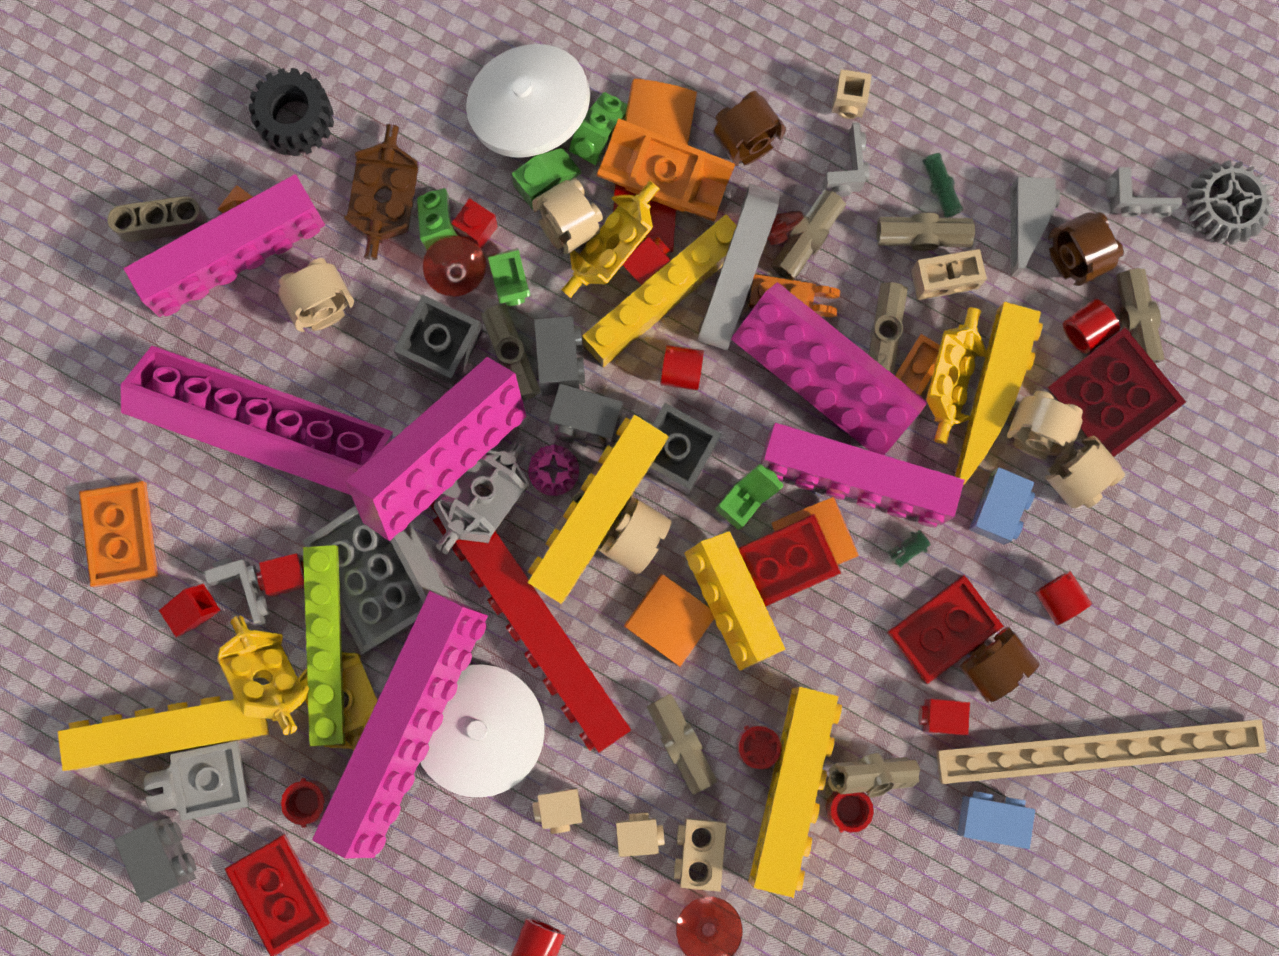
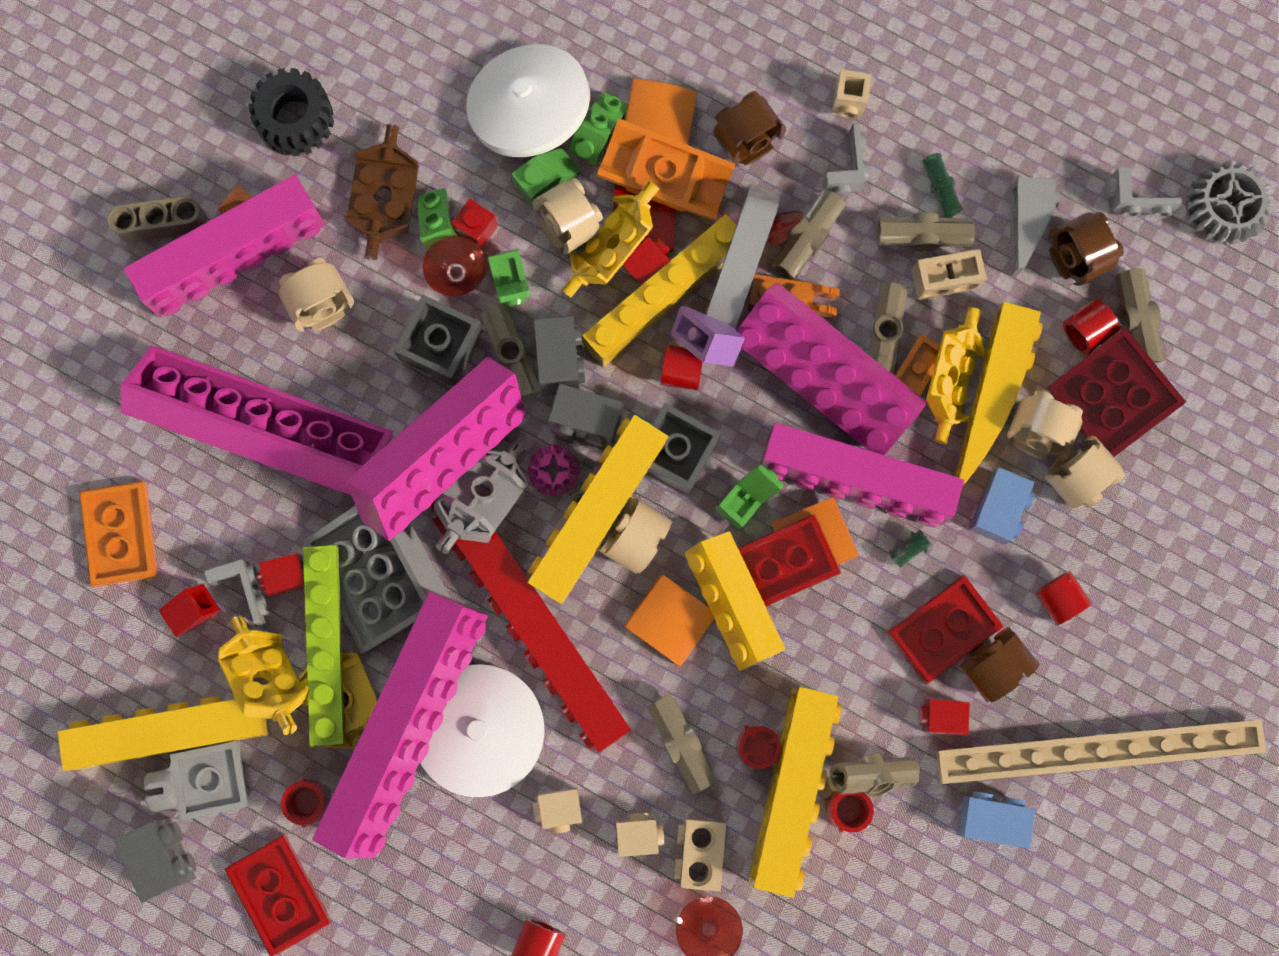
none -> medium lavender slope [670,306,745,367]

